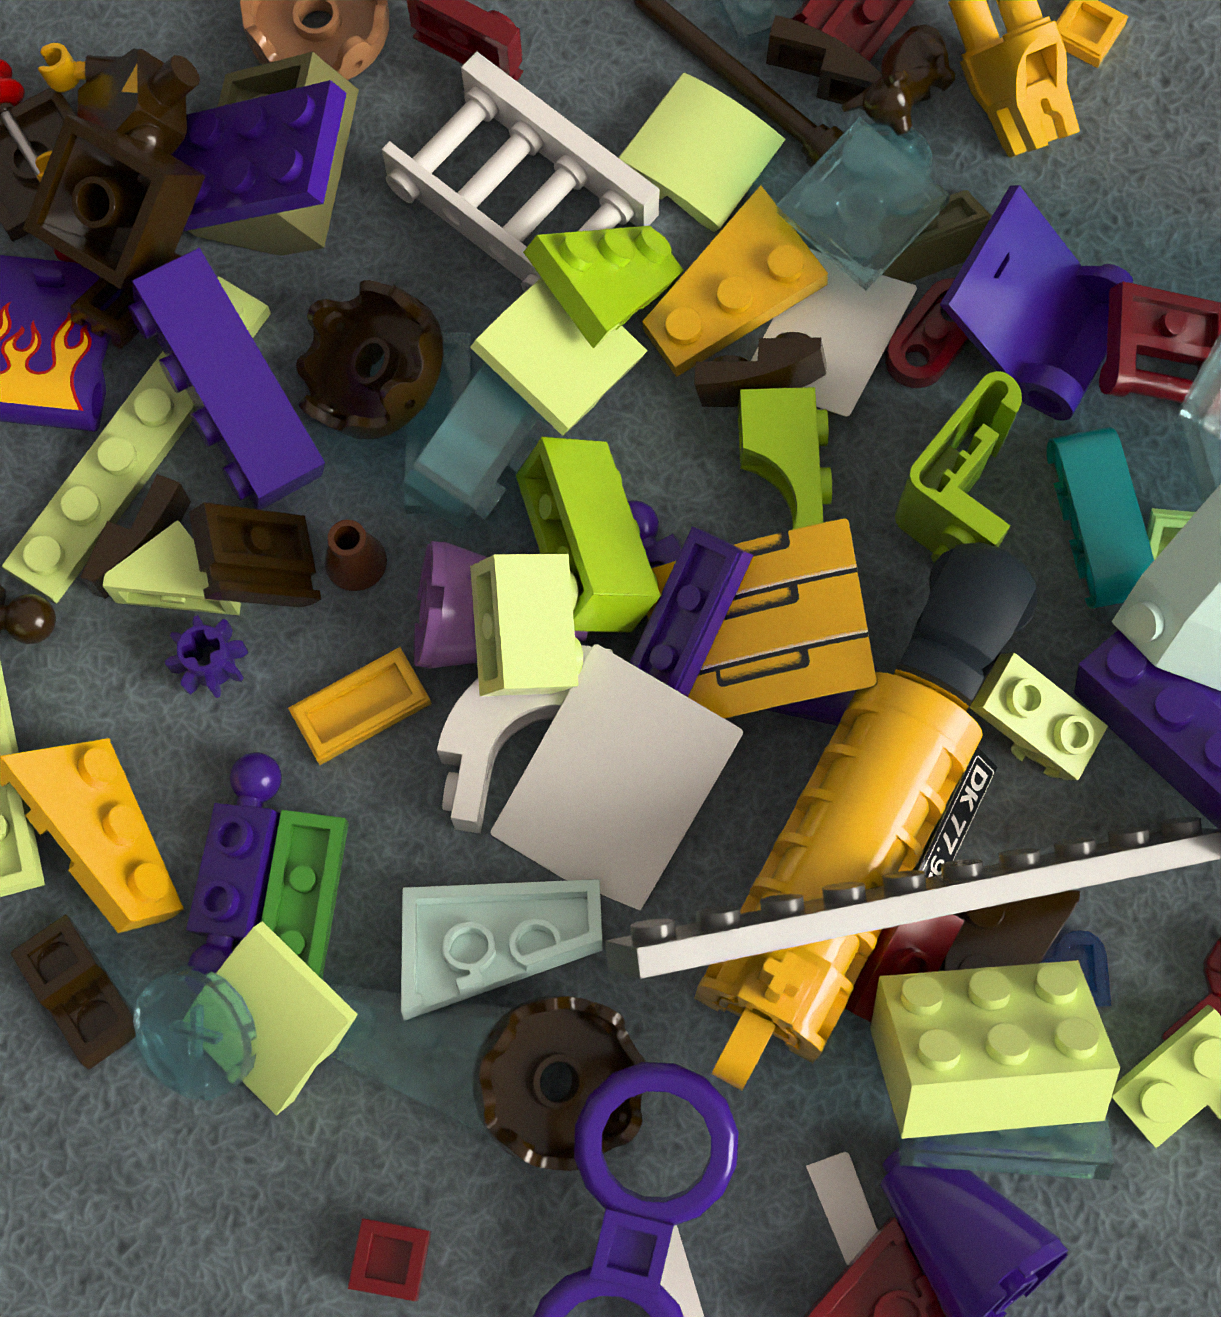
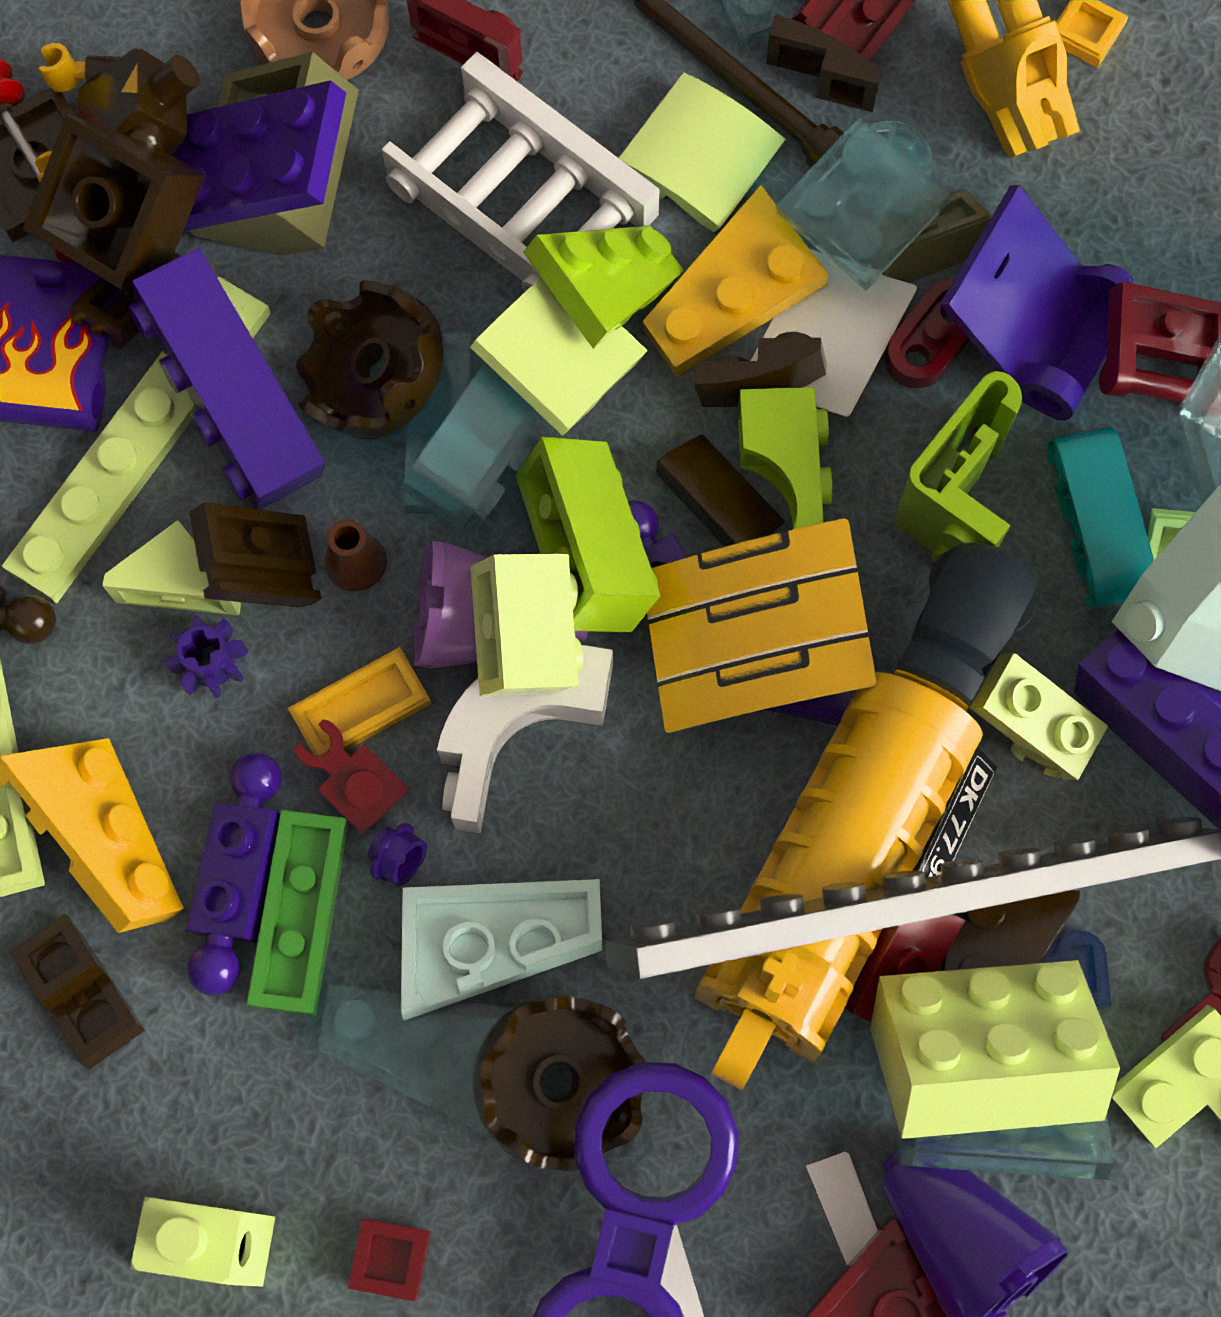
dark brown slope [81,474,191,599] -> none
clear light blue tile [133,966,257,1101] -> none
yellowish green slope [184,921,358,1116] -> none
white sticker [491,644,743,911] -> none
dark purple tile [629,526,754,697] -> none
dark brown animal [841,24,955,136] -> none
none -> yellowish green torso [130,1197,276,1286]
none -> dark red plate [294,719,410,835]
none -> dark purple plate [368,823,427,886]
none -> dark brown slope [656,434,785,547]

